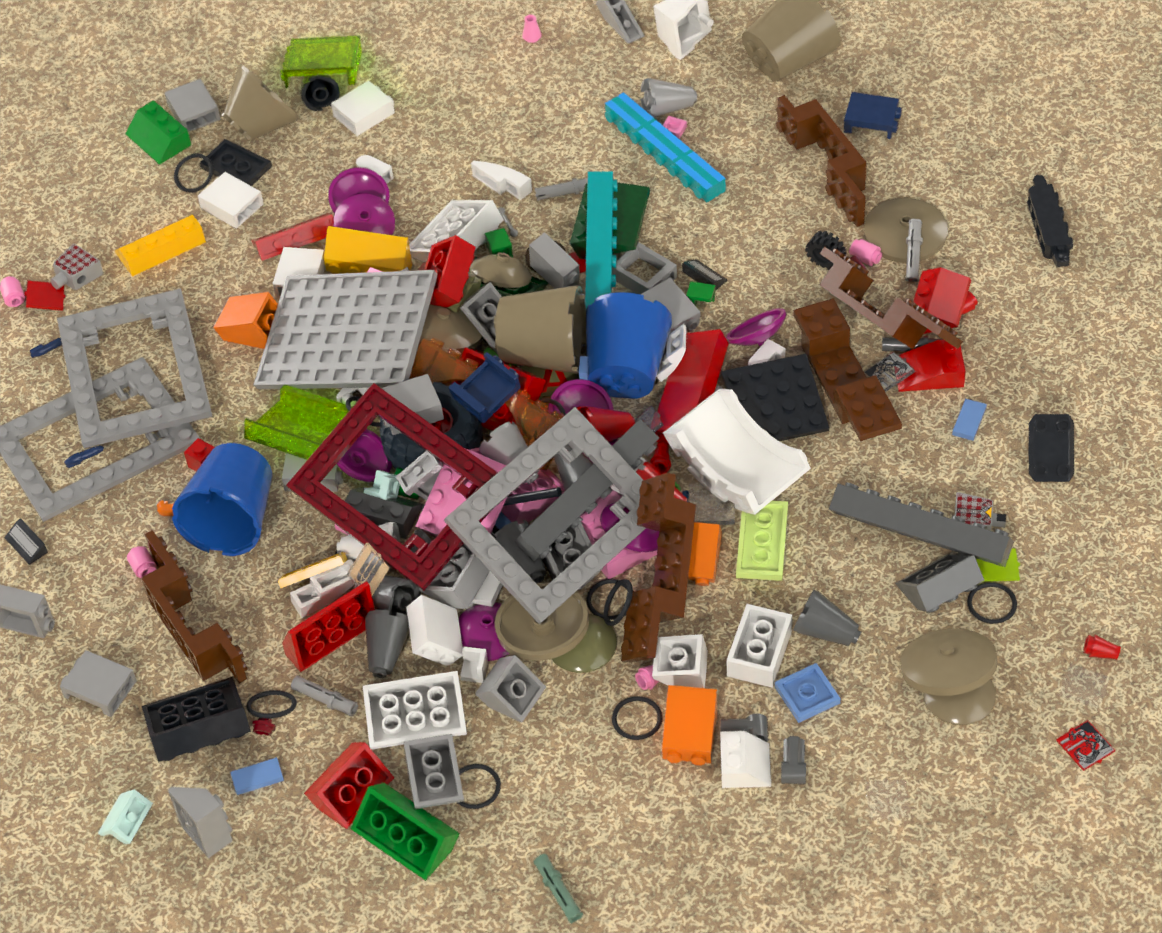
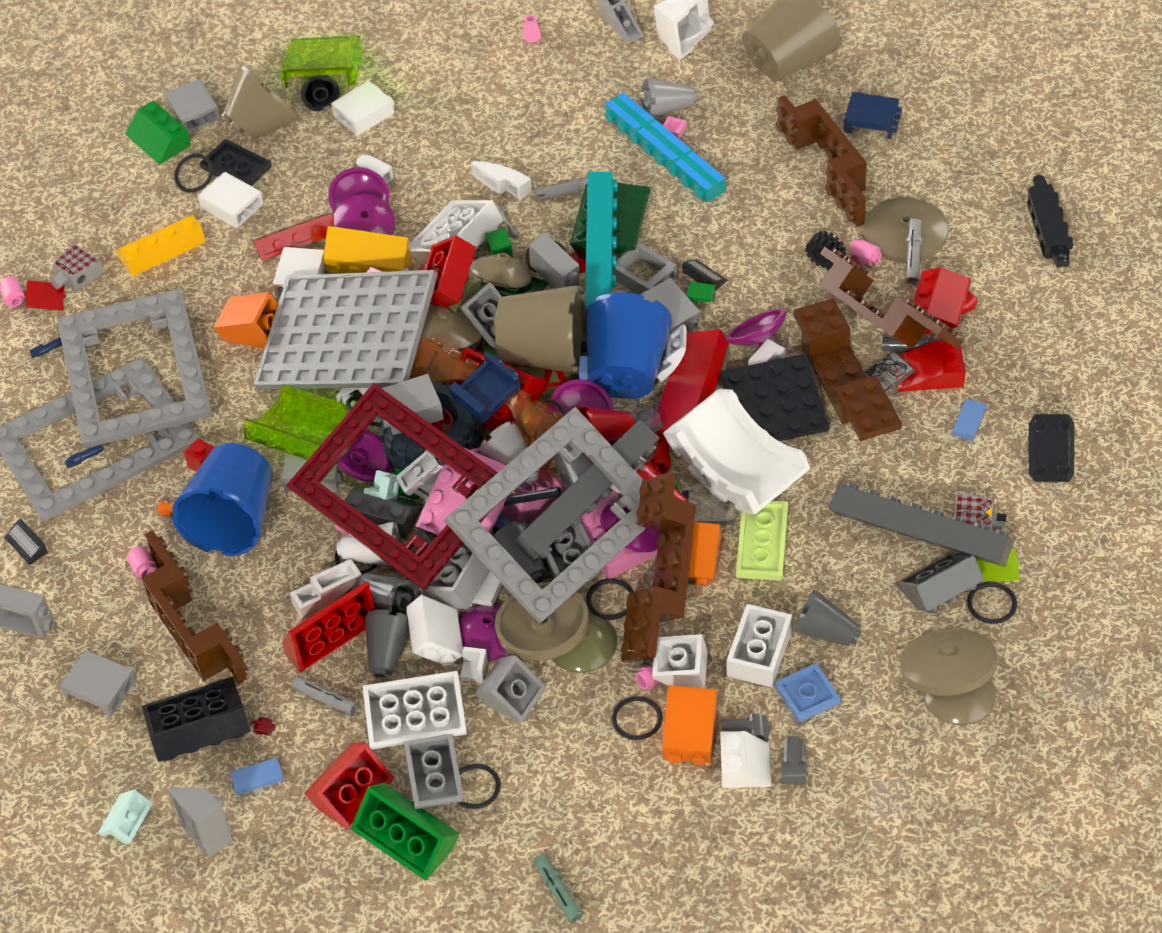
black tyre [246,690,297,719] -> none
tile [278,552,348,588] -> none
clear piece [347,543,389,596] -> none
black tyre [603,579,633,626] -> none
piece [1056,720,1116,771] -> none
red cone [1083,634,1121,660] -> none

